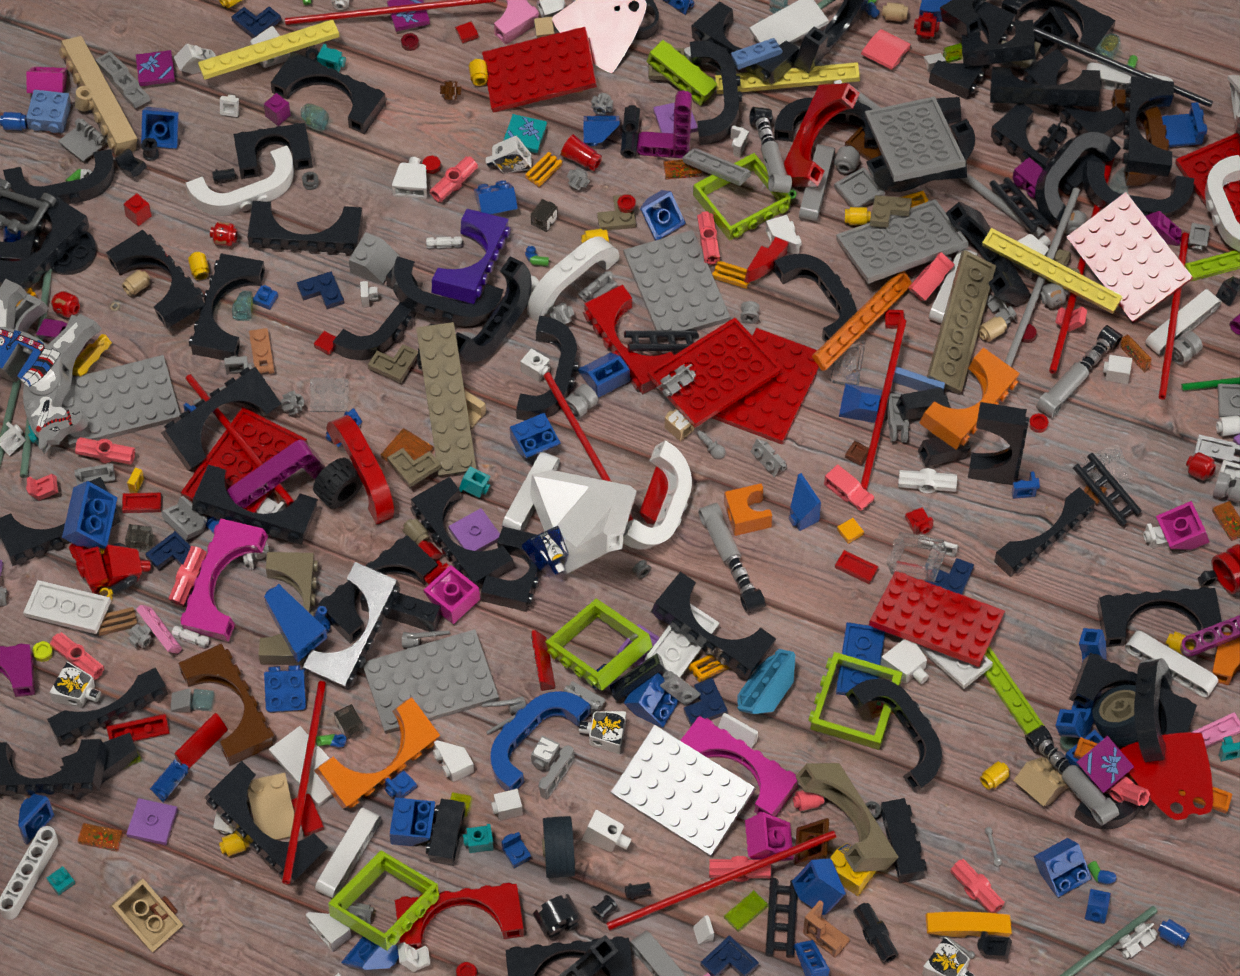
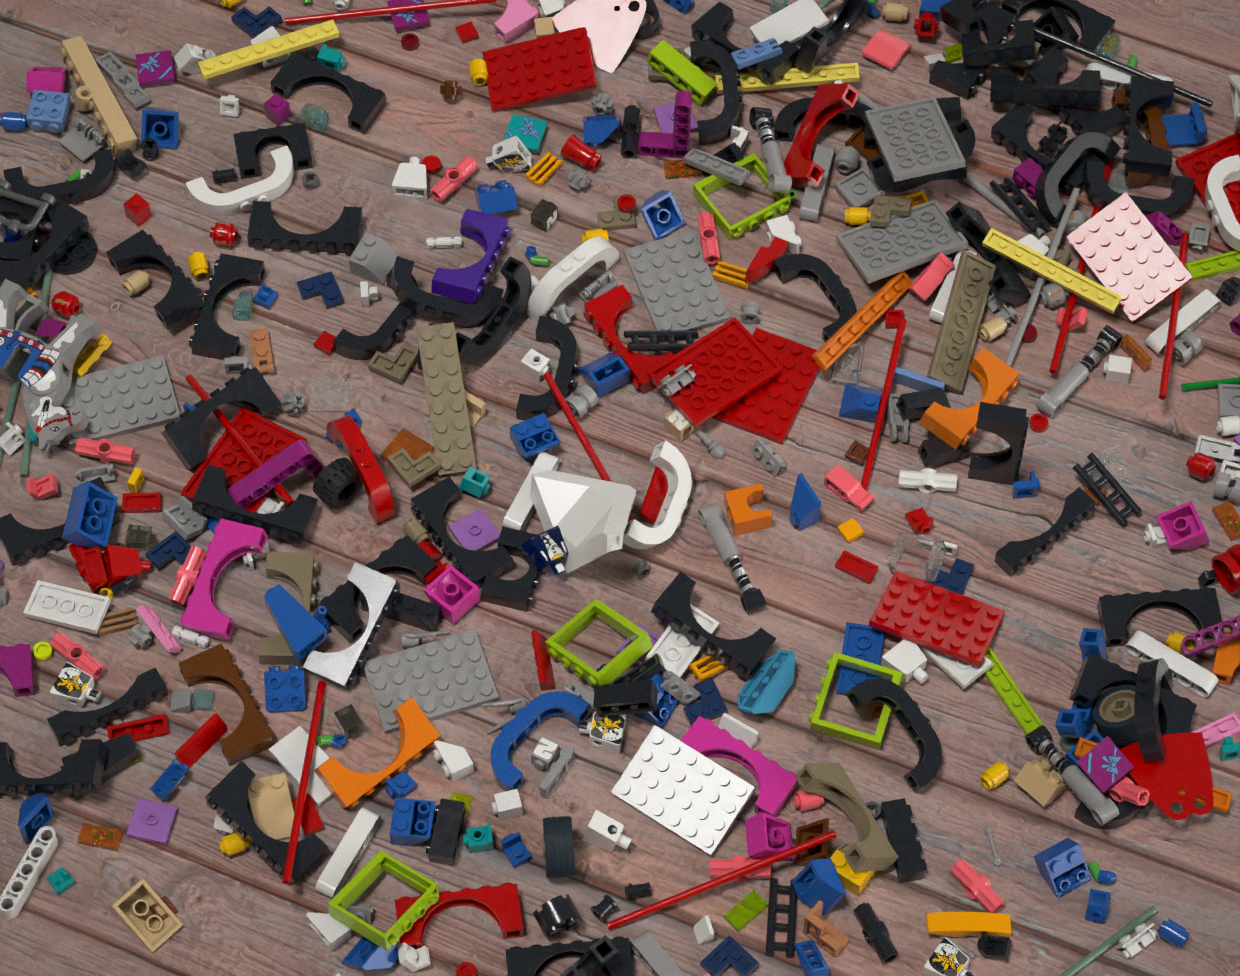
none -> black brick [593,680,658,717]
none -> black bracket [714,142,744,163]

